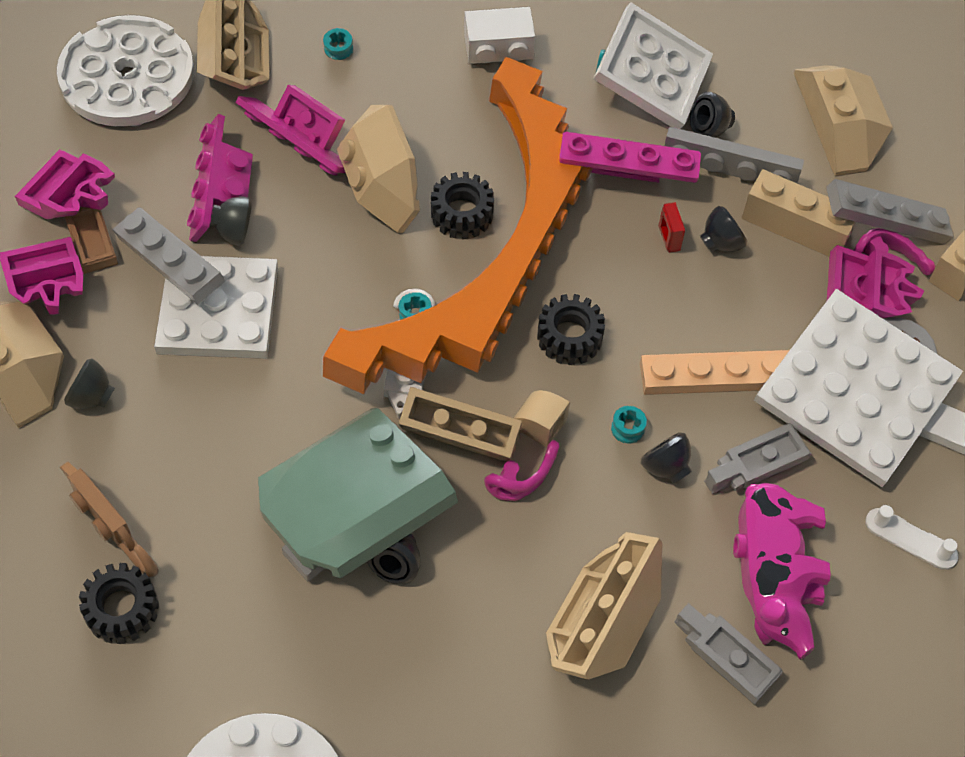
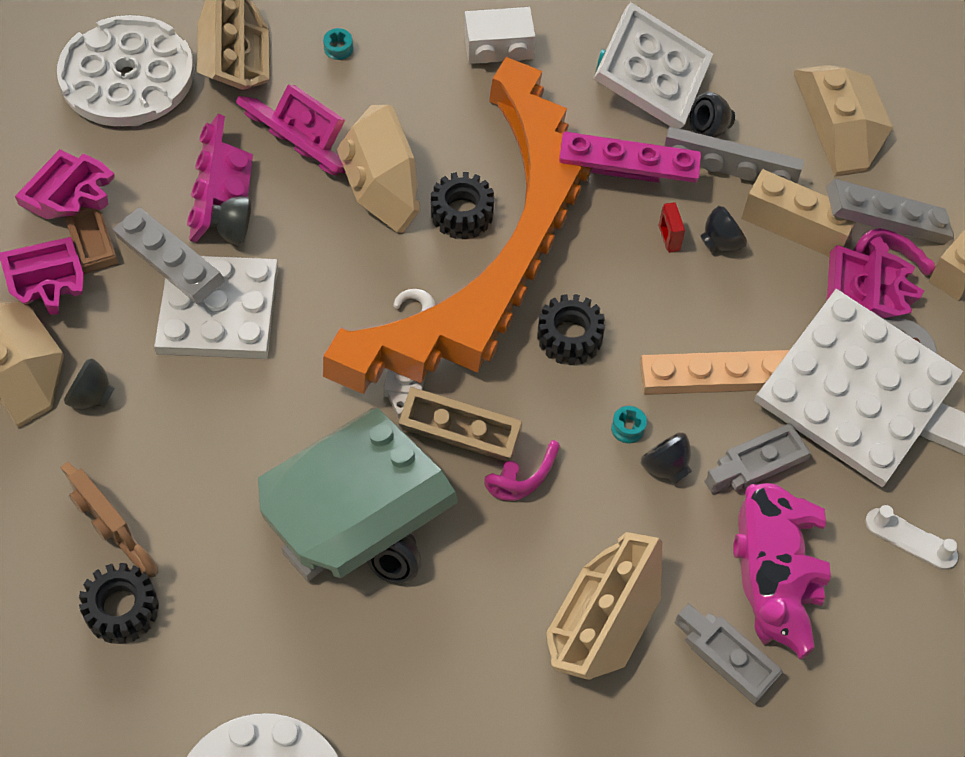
teal bush [398,292,432,320] -> none
tan brick [513,390,570,447] -> none

